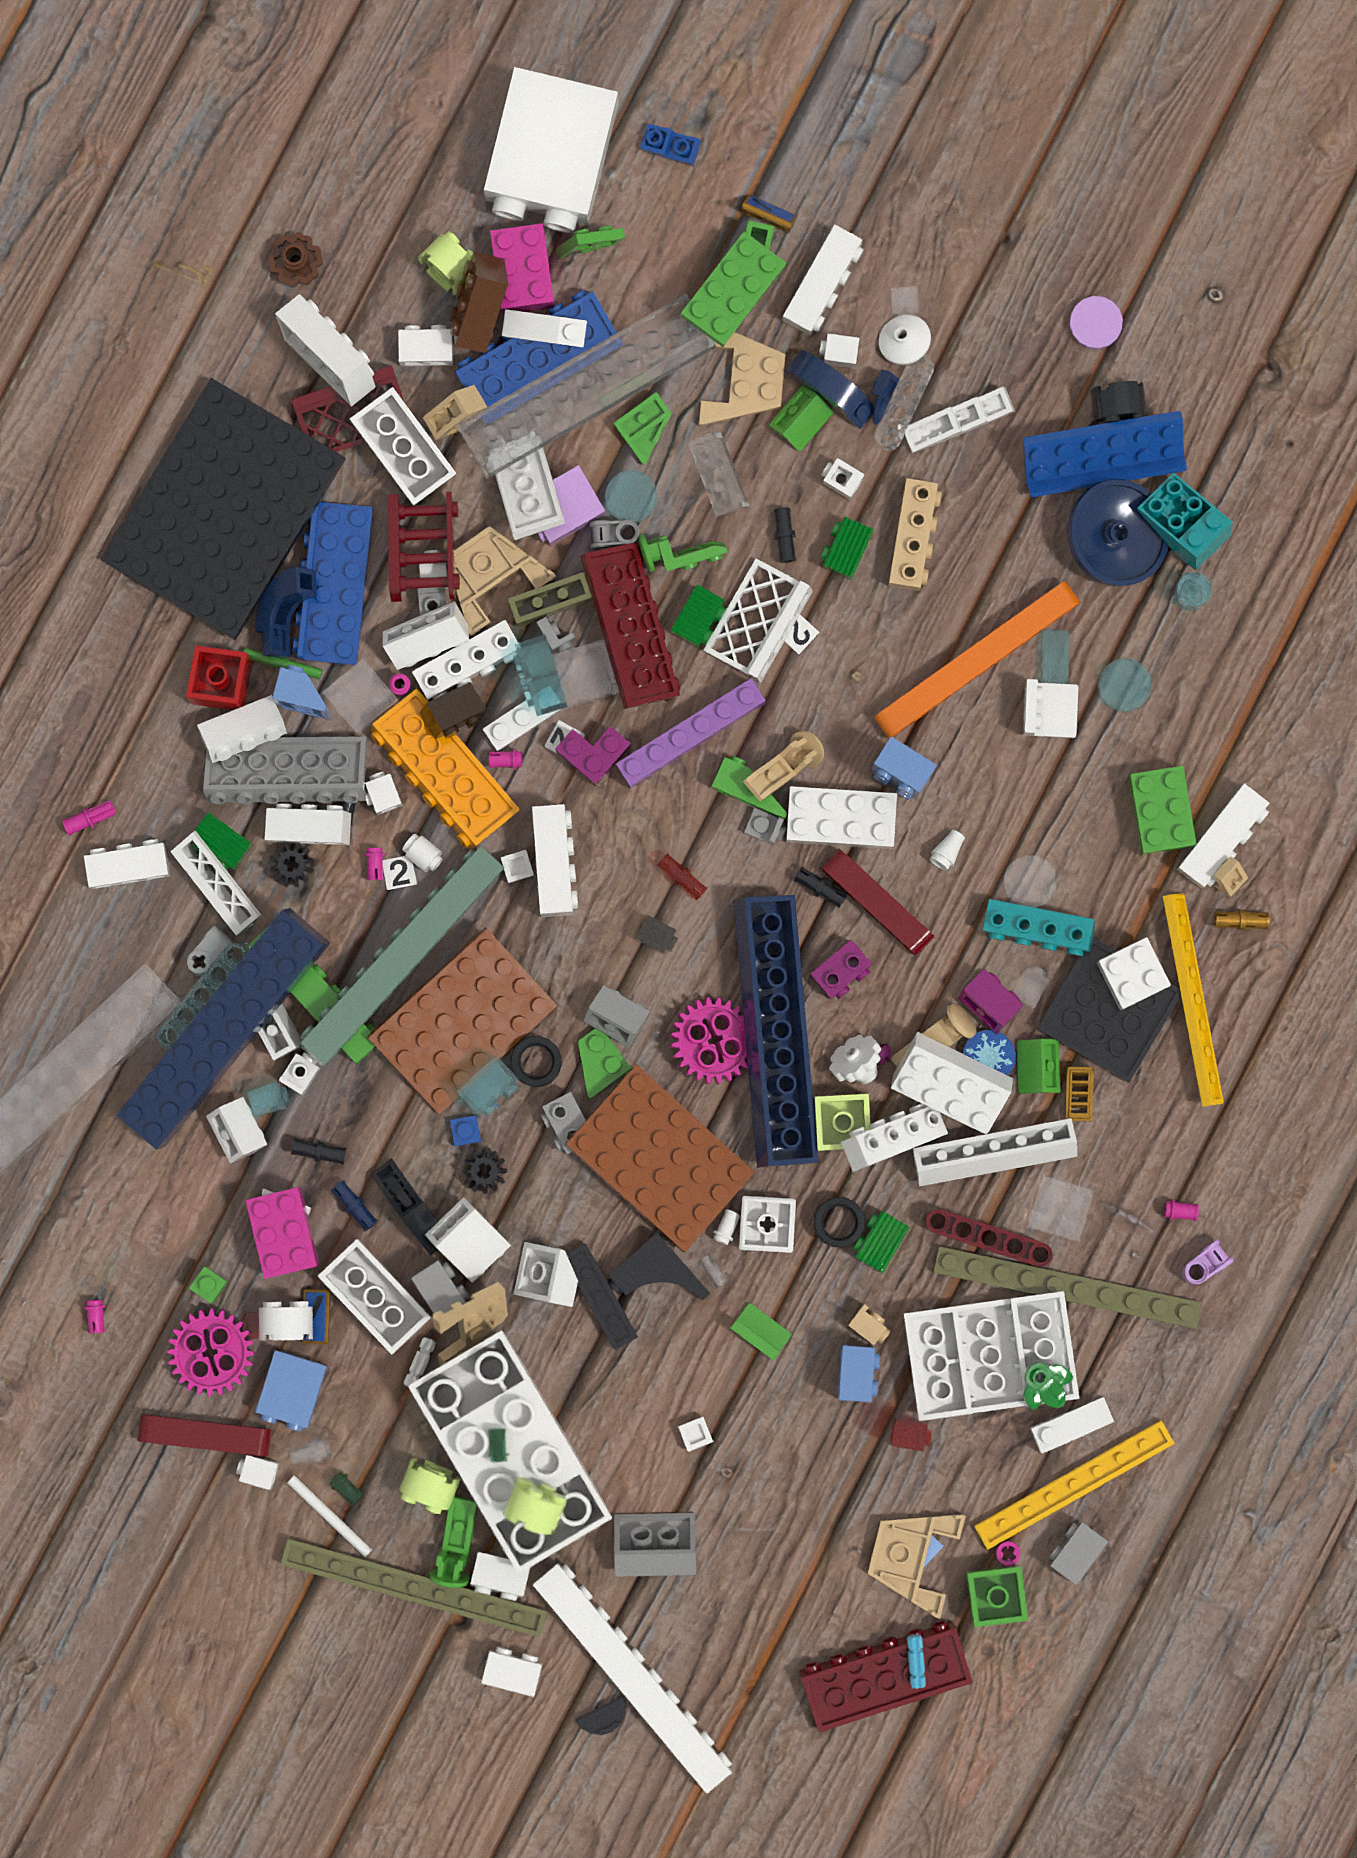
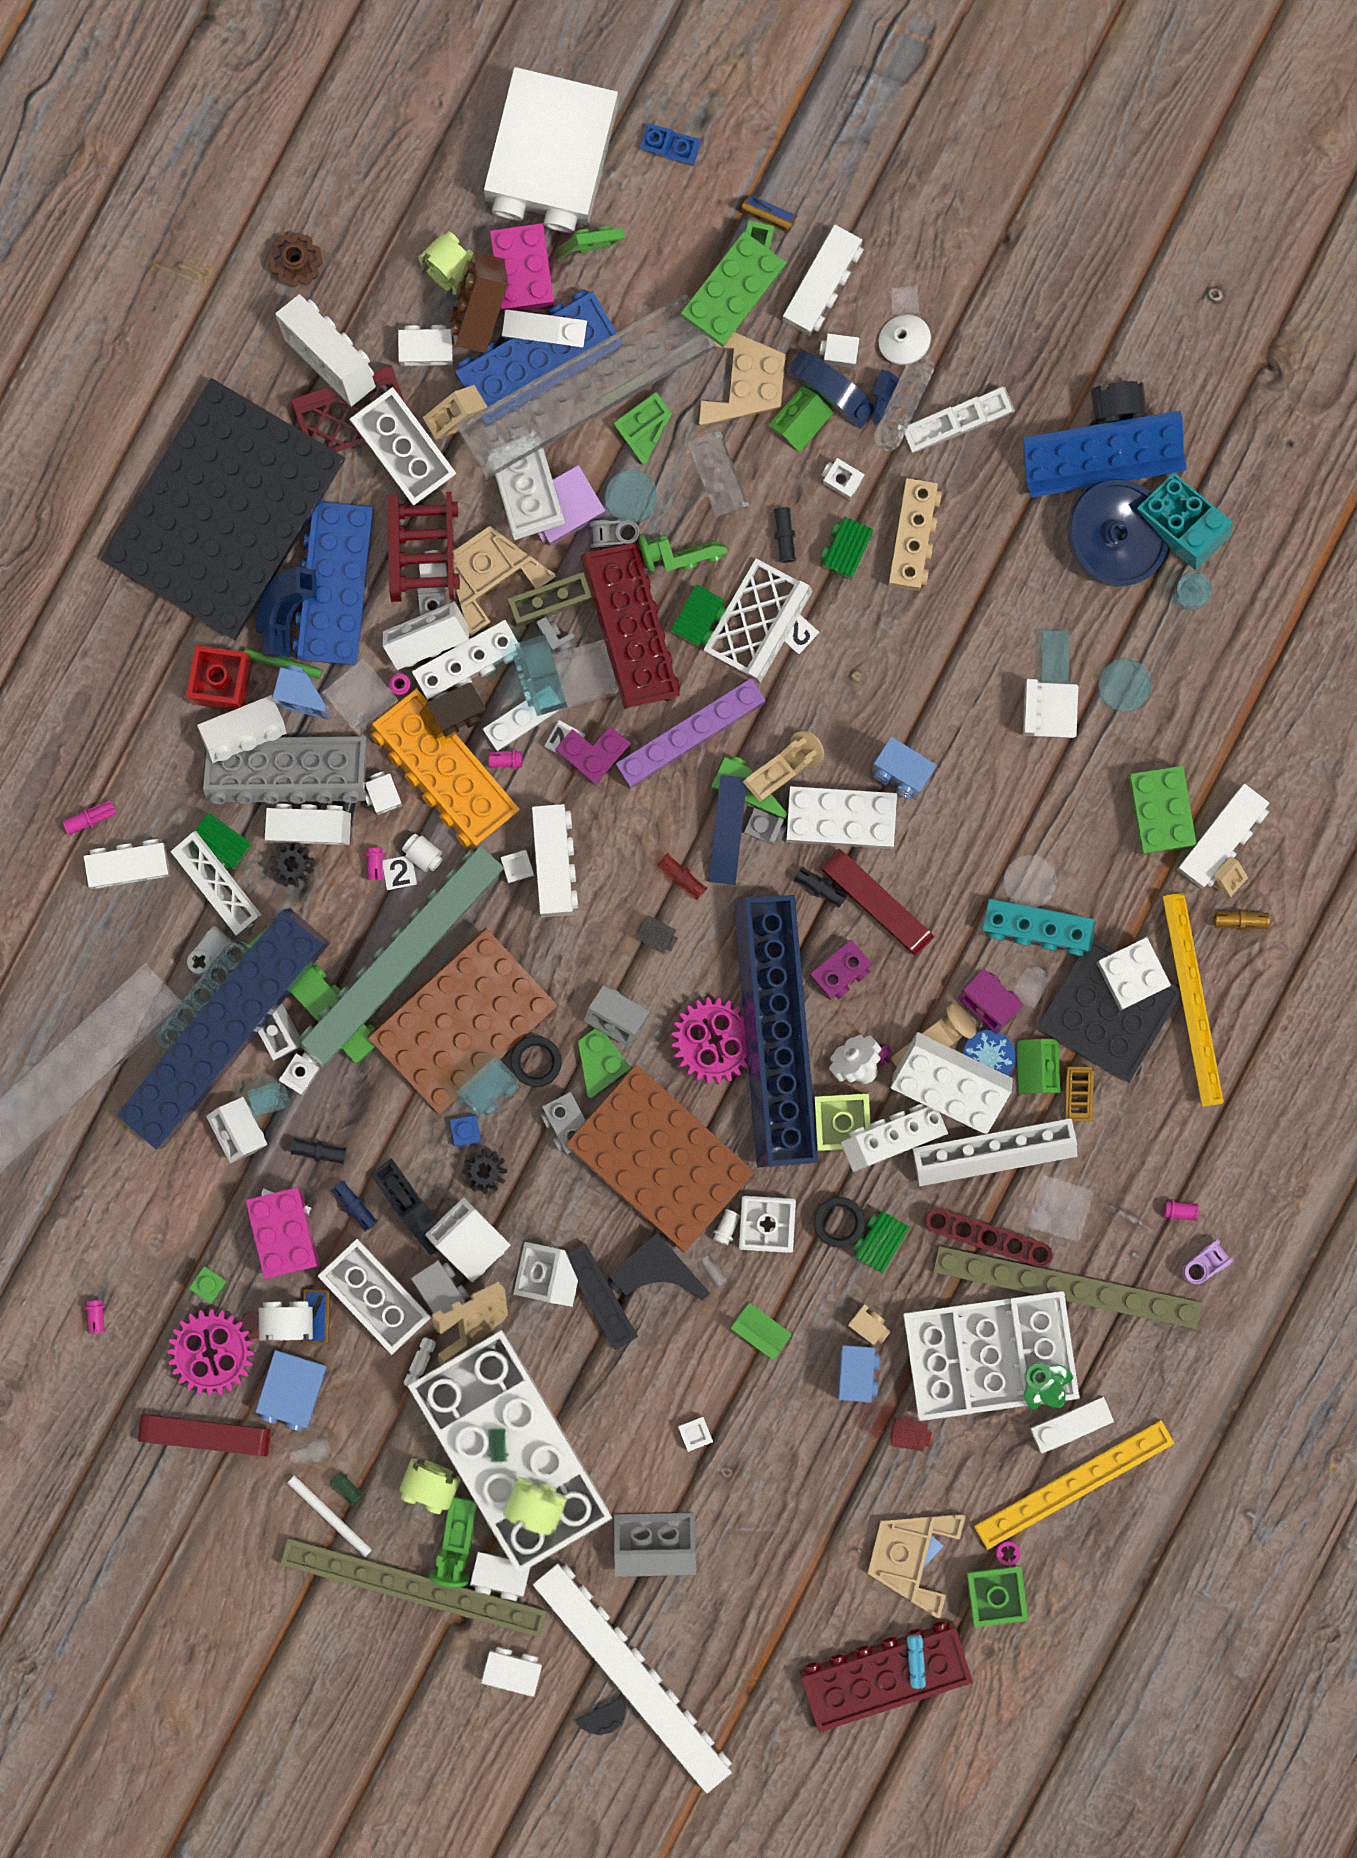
white brick [236,1455,280,1490] -> none
orange beam [873,581,1081,739] -> none
white cone [930,830,965,871] -> none
light grey brick [1048,1521,1108,1585] -> none
lavender tile [1069,296,1123,350] -> none
none -> dark blue slope [709,775,747,885]

